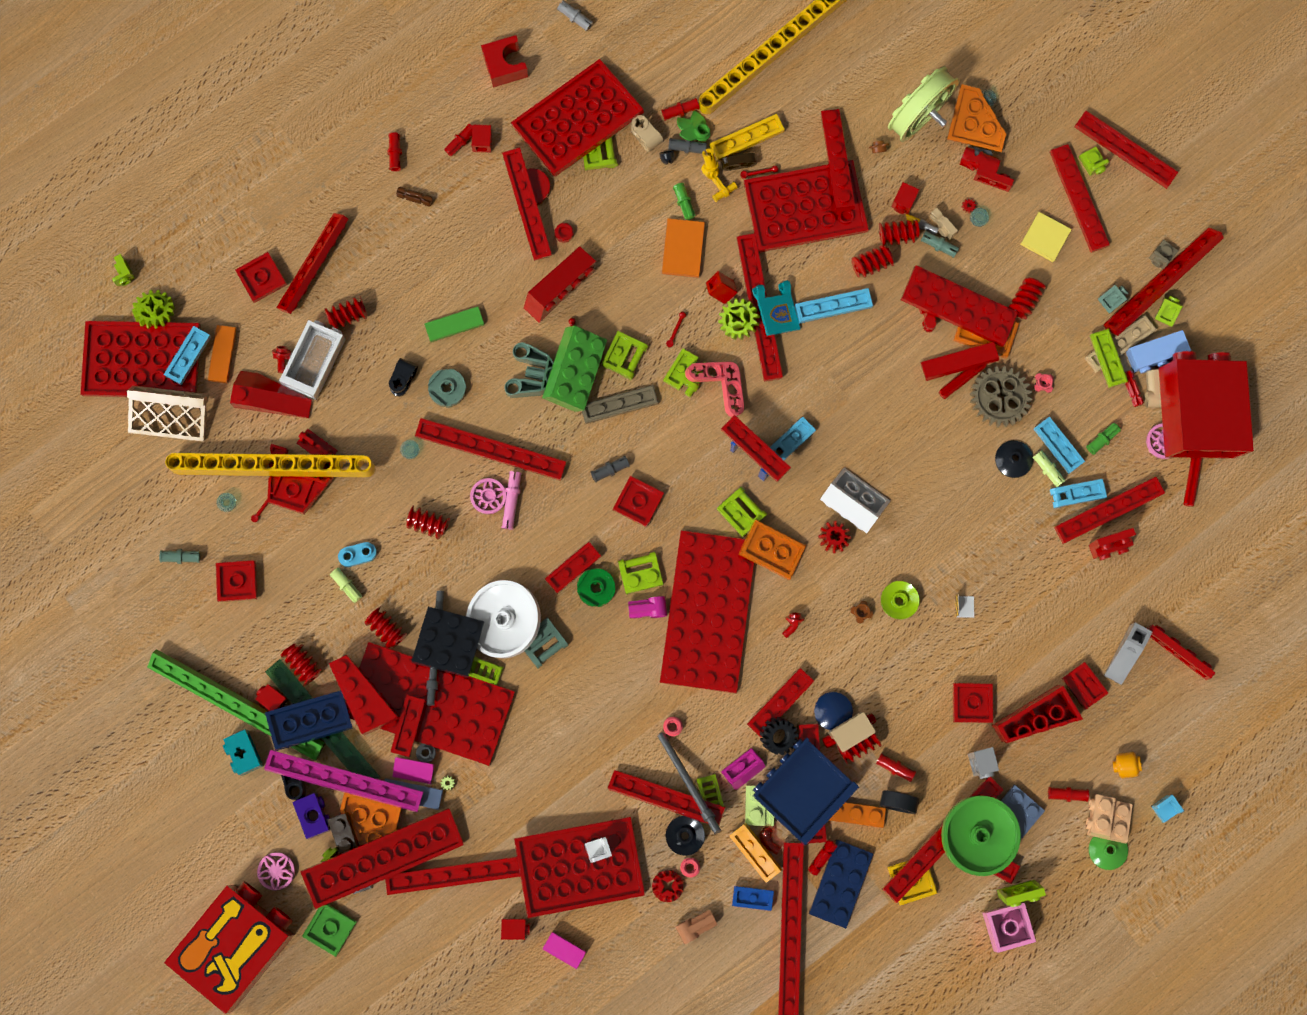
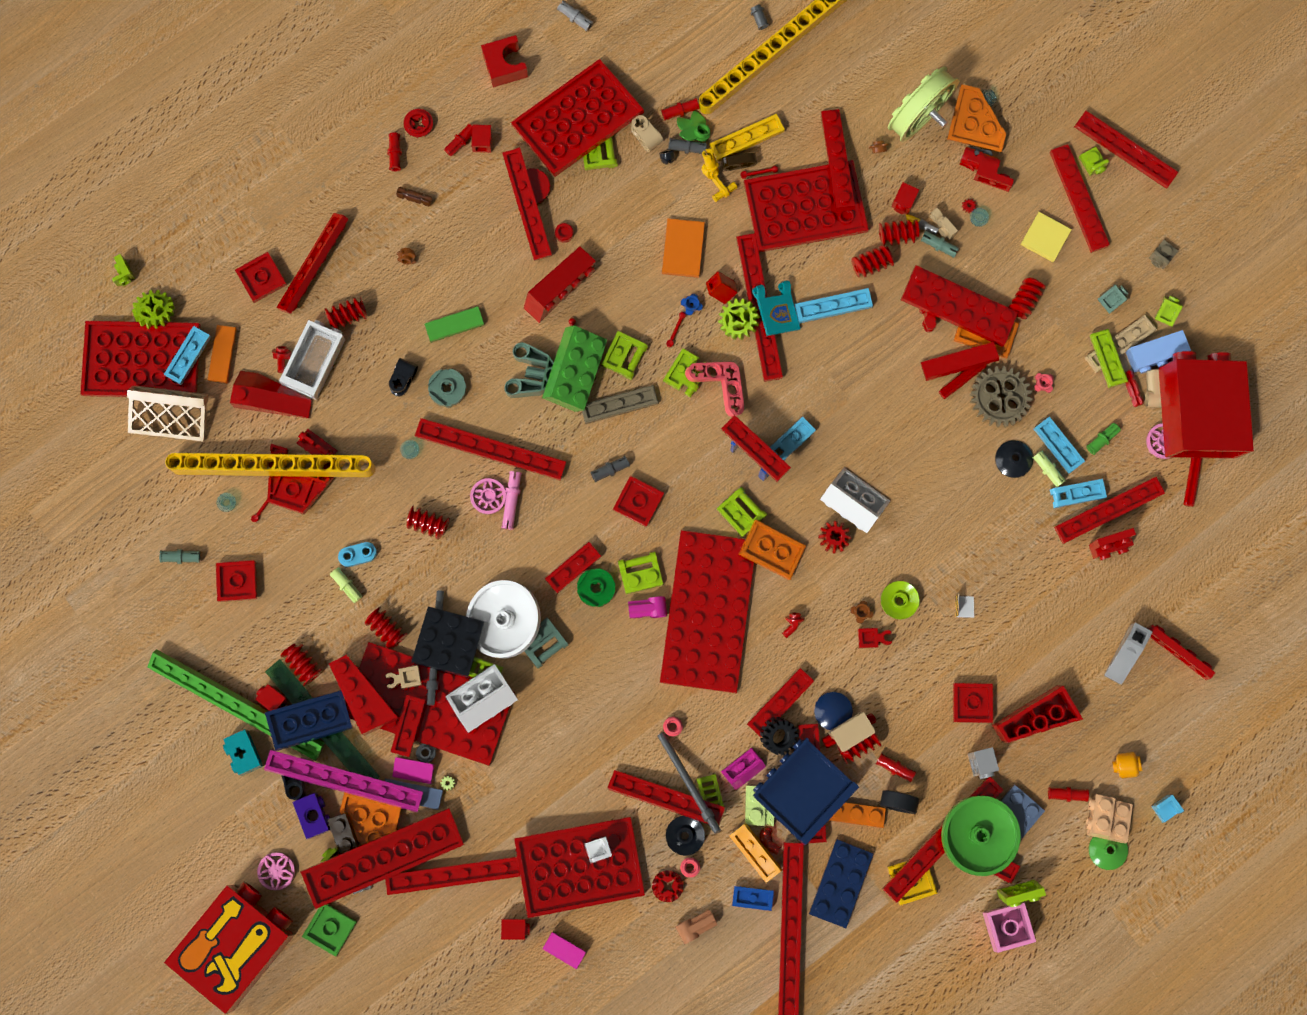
bright green axle [673,183,695,220] -> none
red axle [808,840,837,876] -> none
red plate [1061,662,1108,710] -> none
red plate [1103,228,1224,336] -> none
none -> tan plate [385,665,422,689]
none -> dark orange plate [397,248,416,265]
none -> red gear [403,109,433,138]
none -> white slope [445,664,518,733]
none -> blue plate [681,294,703,315]
none -> dark grey pin [750,5,769,30]
none -> red plate [858,628,892,649]

